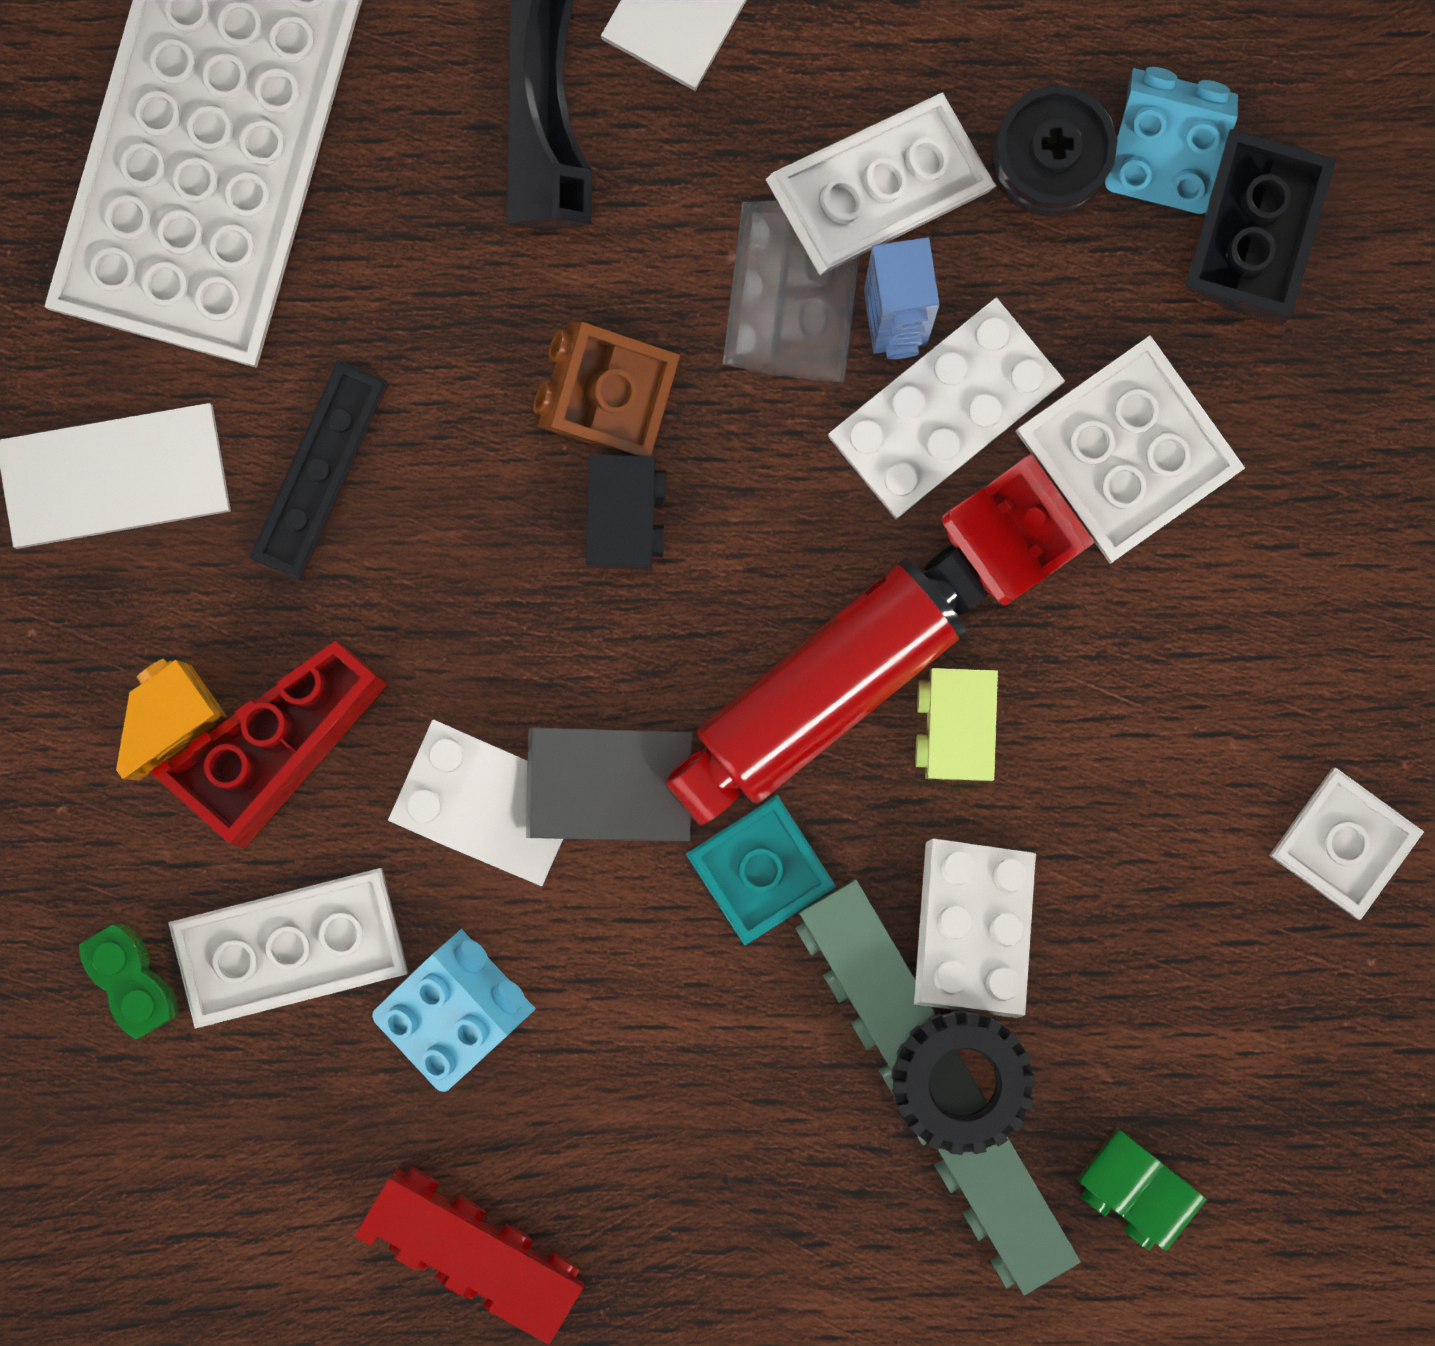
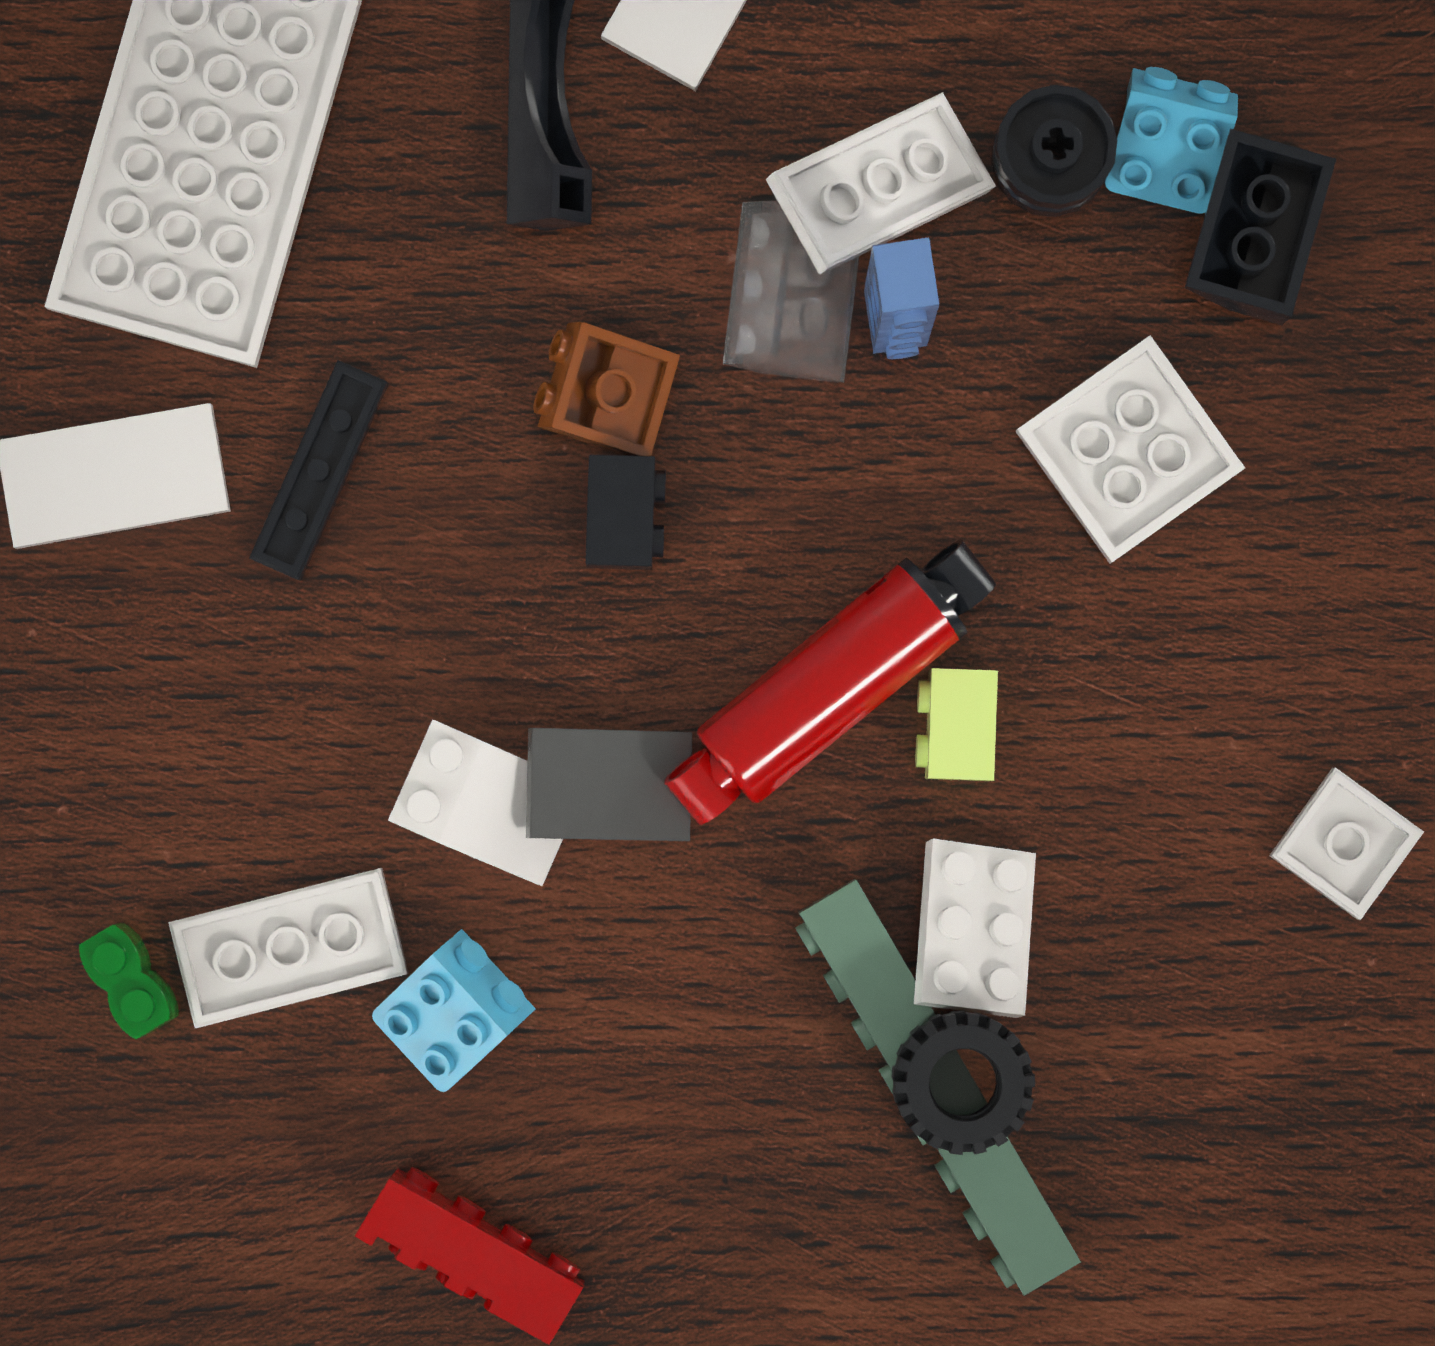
light orange slope [116,658,228,781] -> none
red wedge [149,641,388,849] -> none
teal tile [686,795,836,946] -> none
white plate [828,297,1065,519] -> none
red bracket [942,454,1095,605] -> none
green brick [1077,1127,1207,1251] -> none

